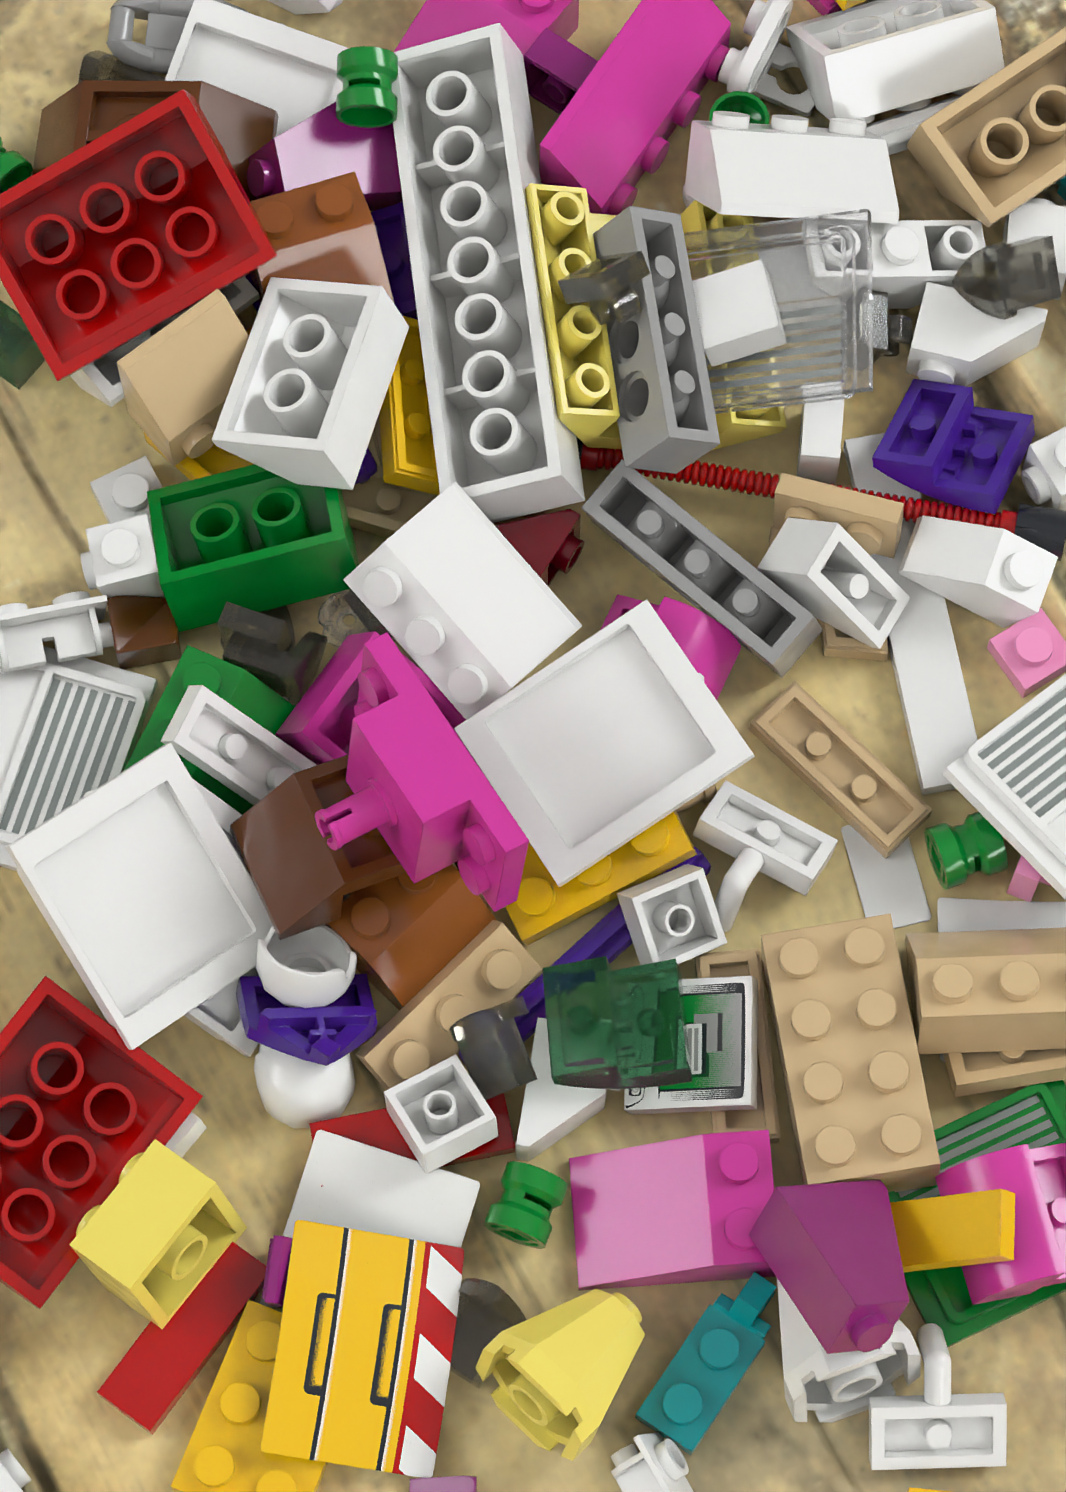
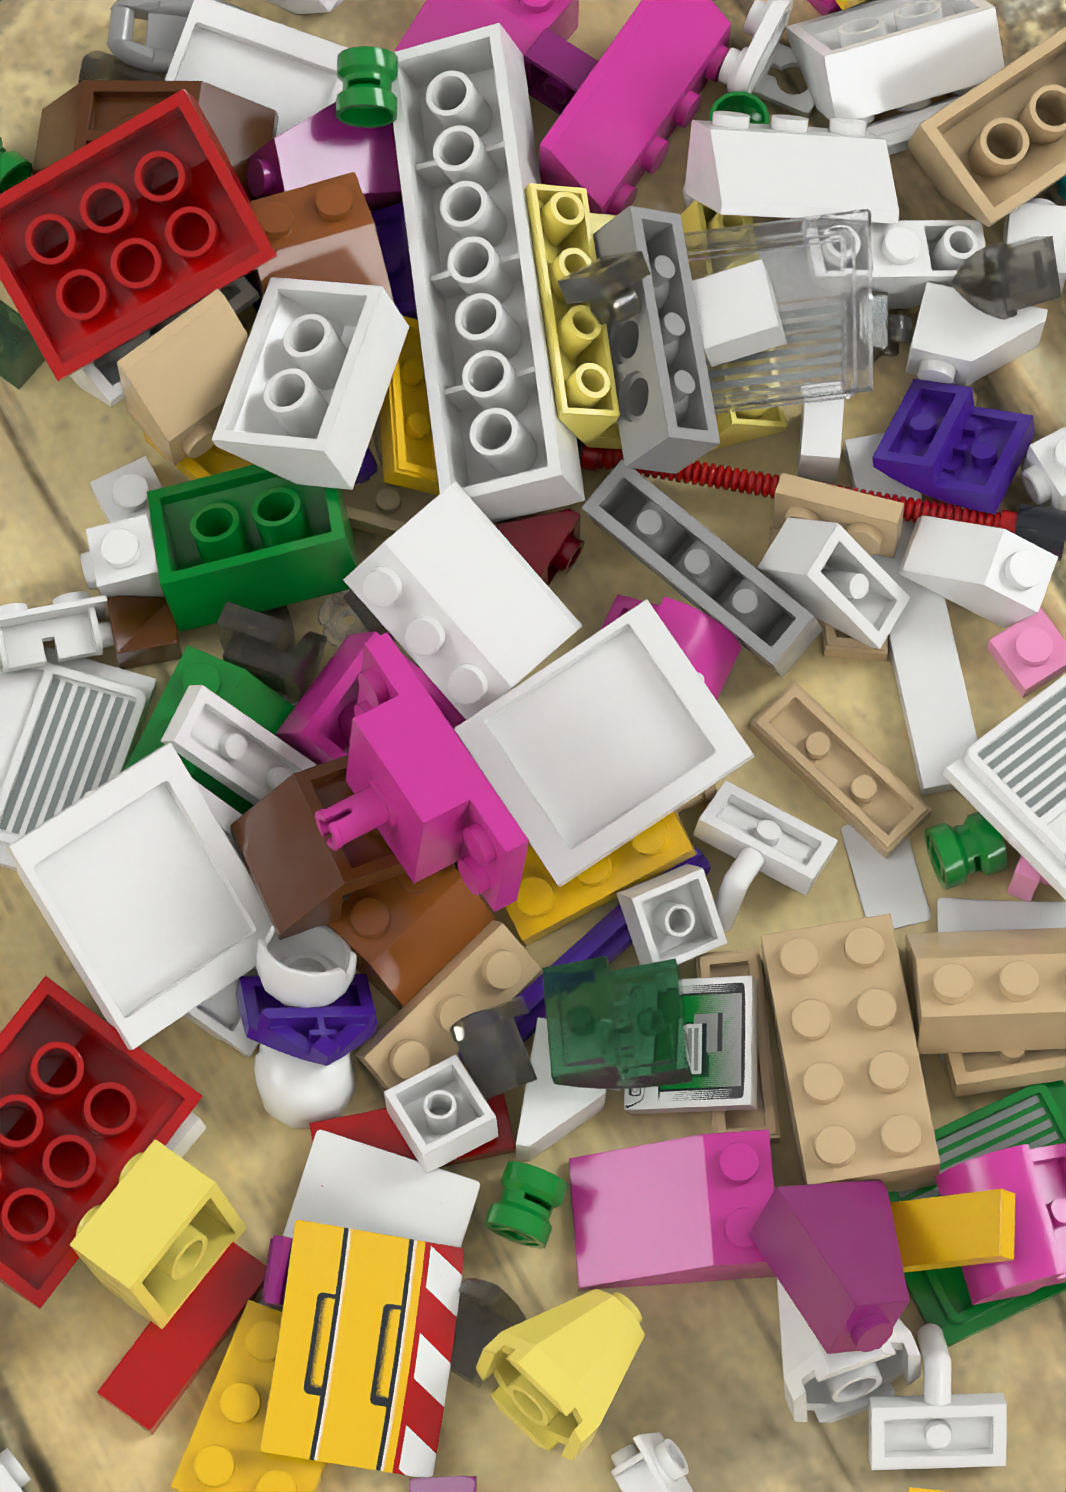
teal hinge [635,1272,777,1455] -> none

